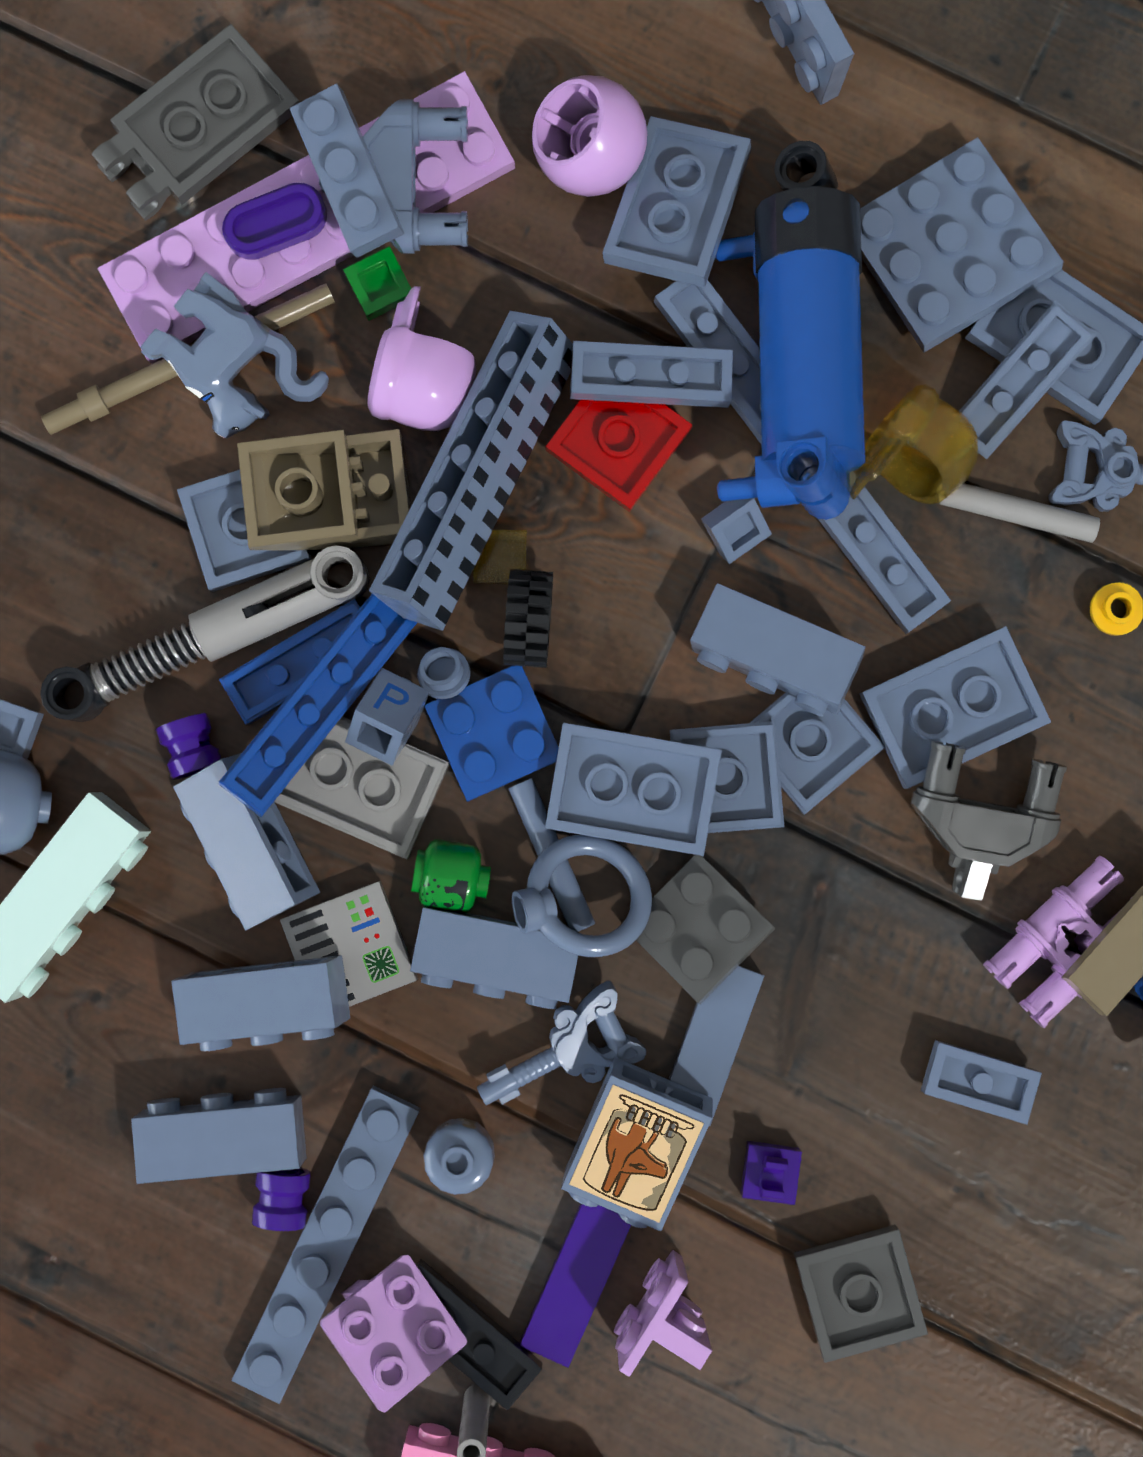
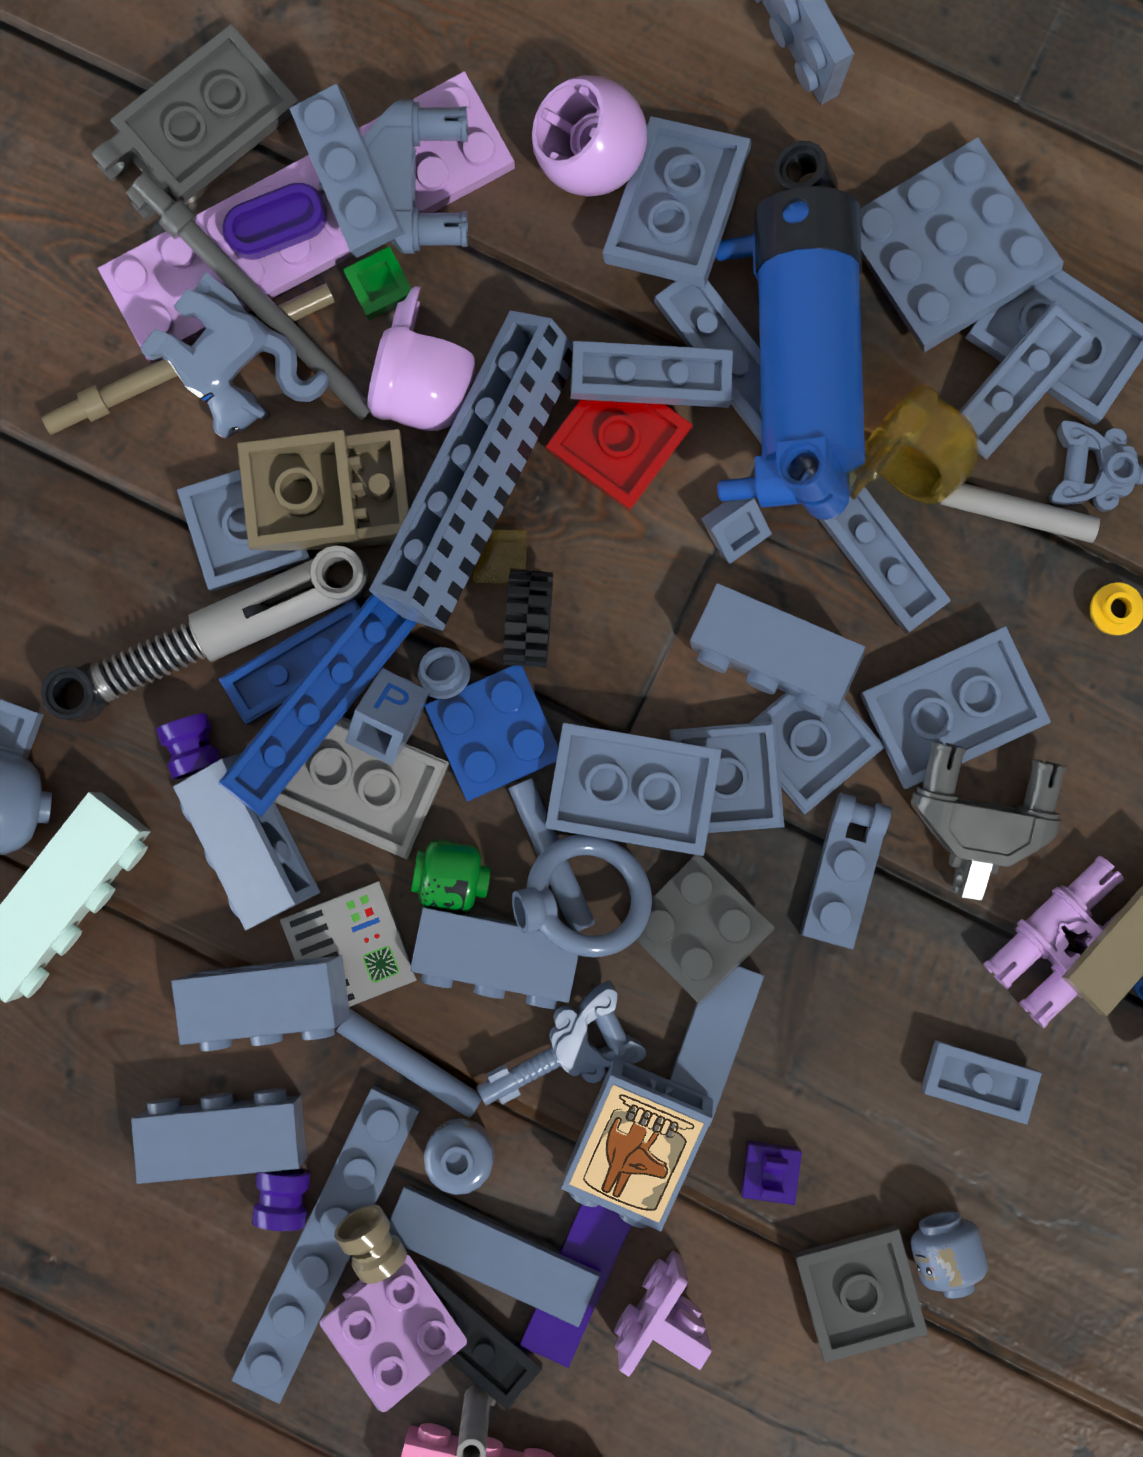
none -> dark grey bar [131,172,370,421]
none -> dark tan wheel [334,1205,407,1284]
none -> sand blue piece [336,1009,482,1119]
none -> sand blue tile [389,1185,601,1328]
none -> sand blue plate [800,792,892,949]
none -> sand blue head [911,1211,988,1298]

